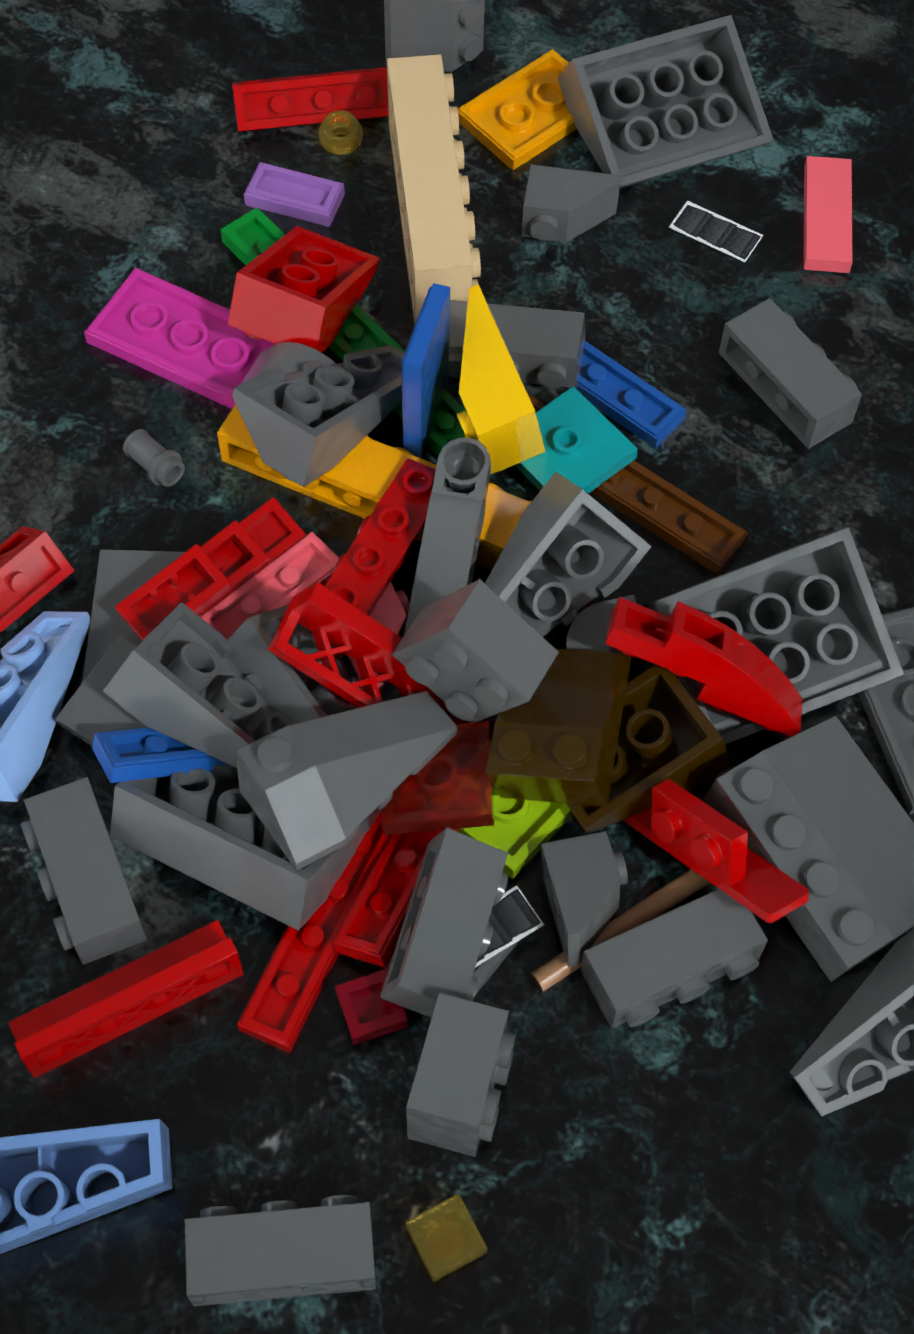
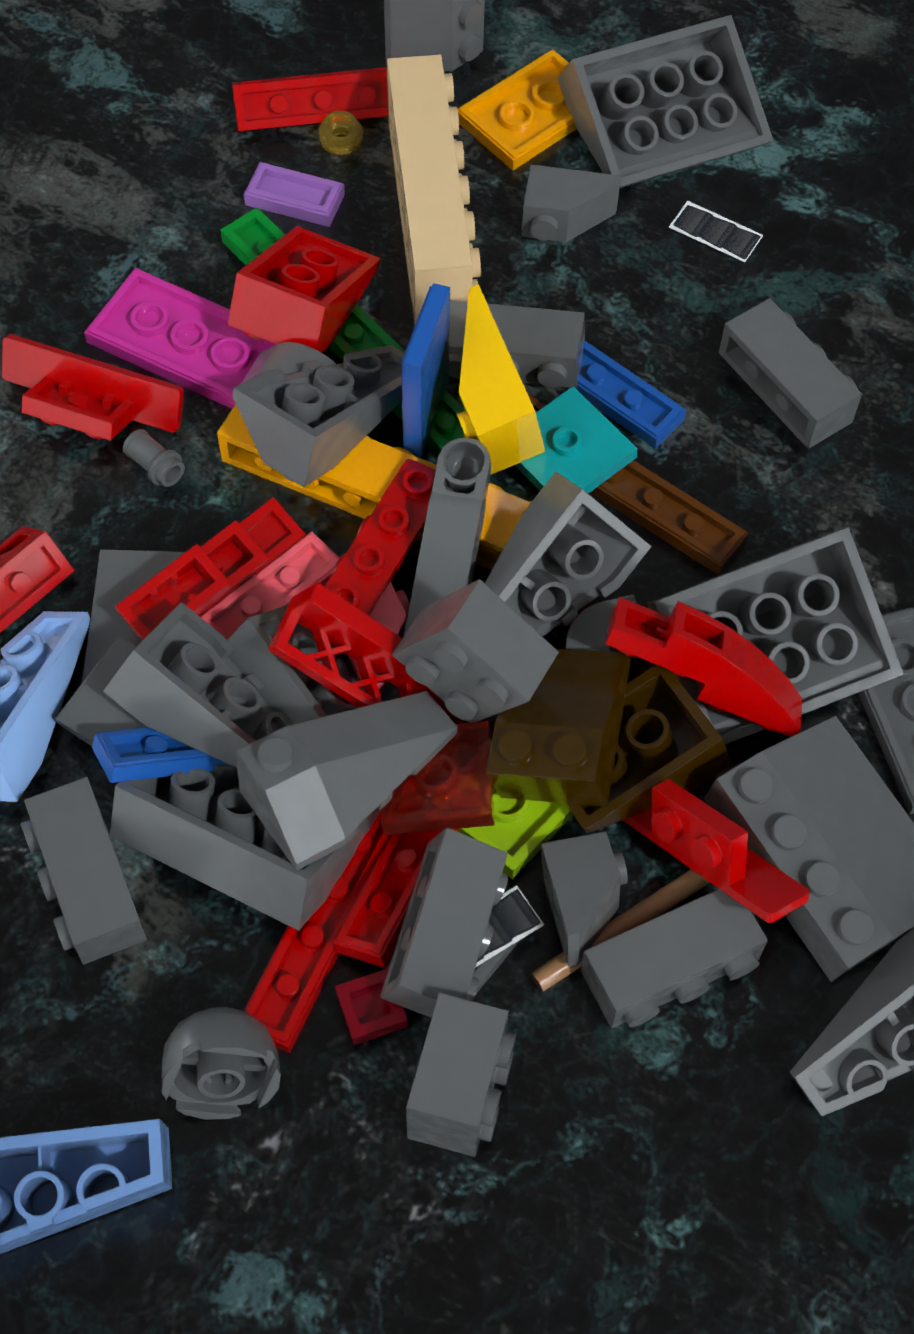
red fence [8,920,244,1079] -> none
dark grey brick [185,1195,376,1306] -> none
clear yellow plate [405,1193,487,1282] -> none
coral tile [804,156,852,273] -> none
none -> red bracket [2,334,184,441]
none -> dark grey cylinder [161,1007,281,1120]

